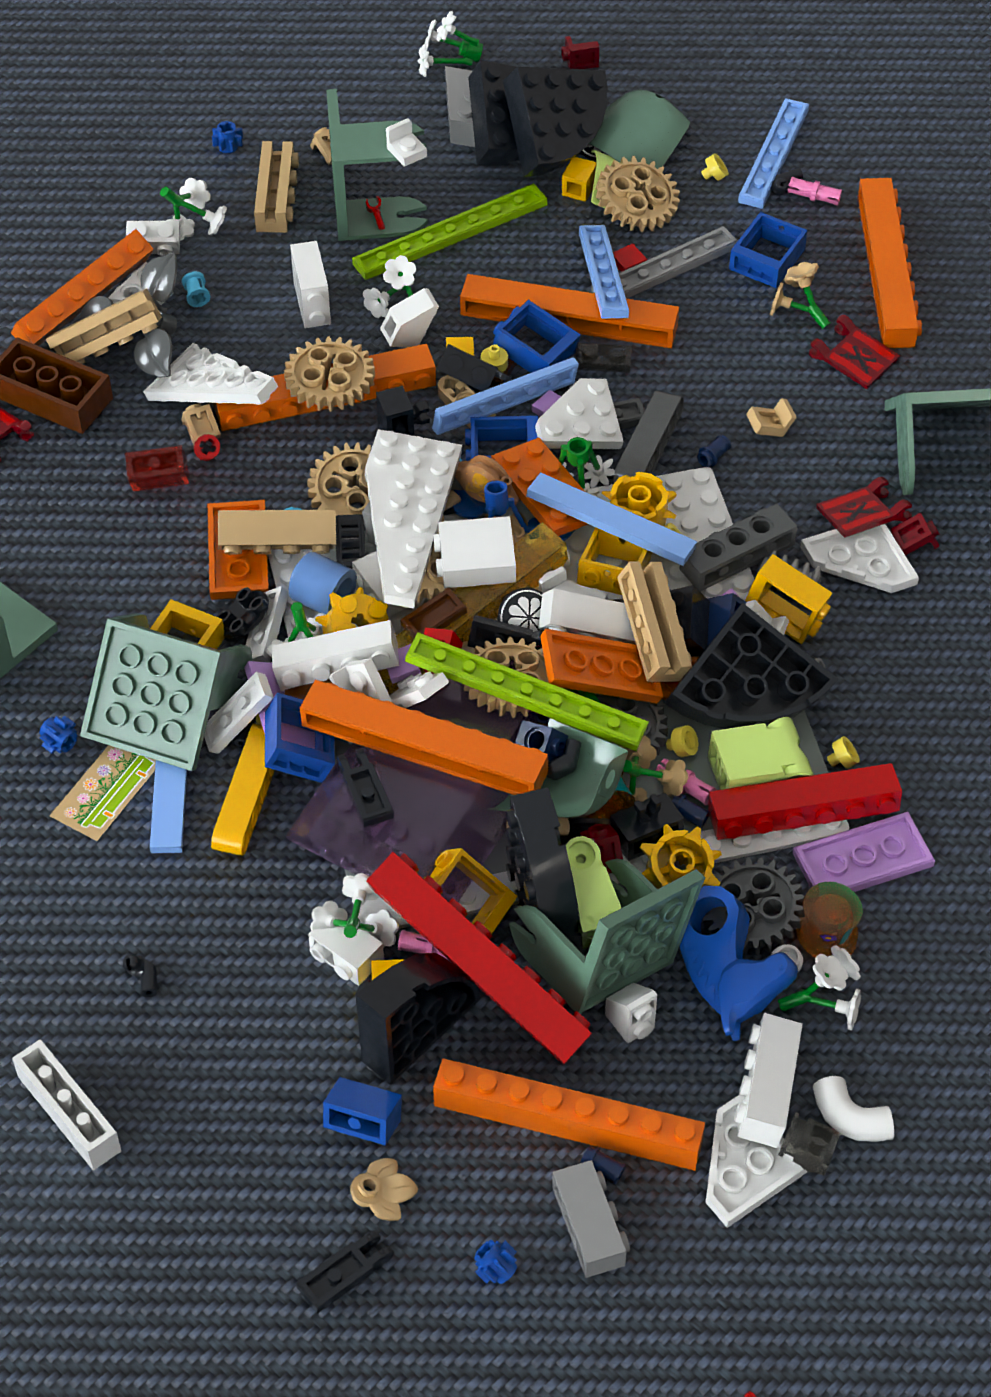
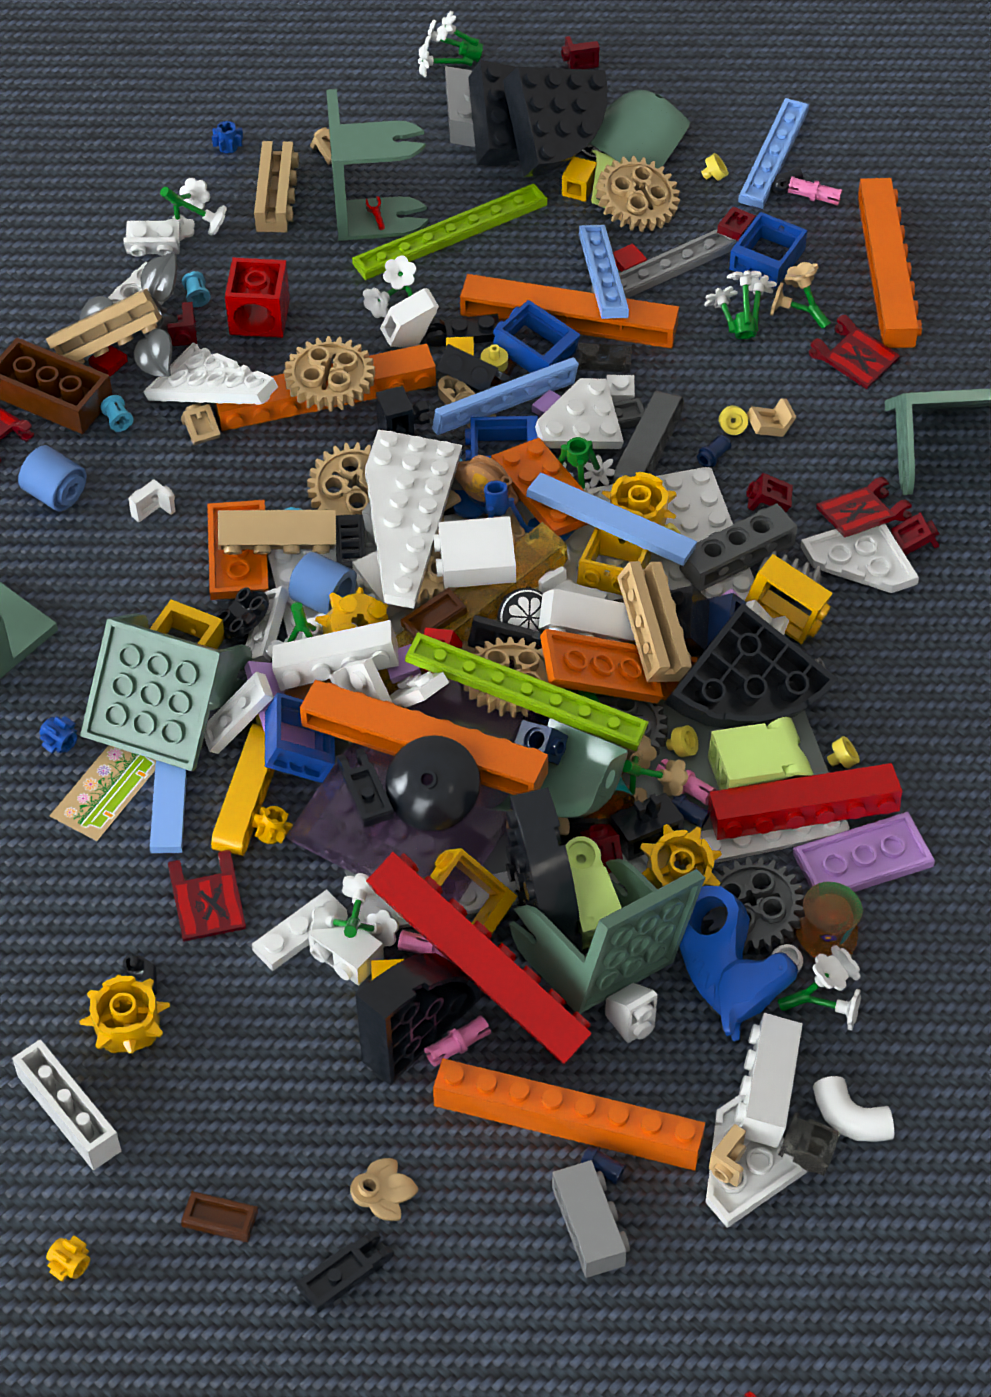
orange brick [11,229,154,346] -> none
clear red brick [125,445,189,491] -> none
red bush [193,434,220,461] -> none
white brick [290,241,331,328] -> none
blue brick [323,1077,402,1146] -> none
white bracket [386,118,427,167] -> none
blue gear [474,1240,517,1284] -> none
black arm [546,739,582,780] -> none
none -> medium blue piece [18,445,87,511]
none -> yellow gear [46,1235,90,1282]
none -> yellow brick [79,975,170,1054]
none -> red tile [88,345,128,377]
none -> medium azure bush [100,395,134,432]
none -> white bracket [128,479,176,522]
none -> dark red bracket [167,302,198,346]
none -> flag [168,850,246,942]
none -> reddish brown tile [181,1191,258,1242]
none -> red brick [225,257,290,338]
none -> yellow gear [251,806,293,844]
none -> white plate [252,889,347,971]
none -> black dish [386,735,481,831]
none -> bright pink pin [424,1015,491,1067]
none -> black hinge [426,314,499,347]
none -> white plate [607,375,635,403]
none -> plant [704,270,777,339]
none -> tan bracket [709,1124,746,1187]
none -> dark red bracket [717,206,756,241]
none -> light yellow tile [719,406,748,435]
none -> dark red bracket [746,473,793,513]

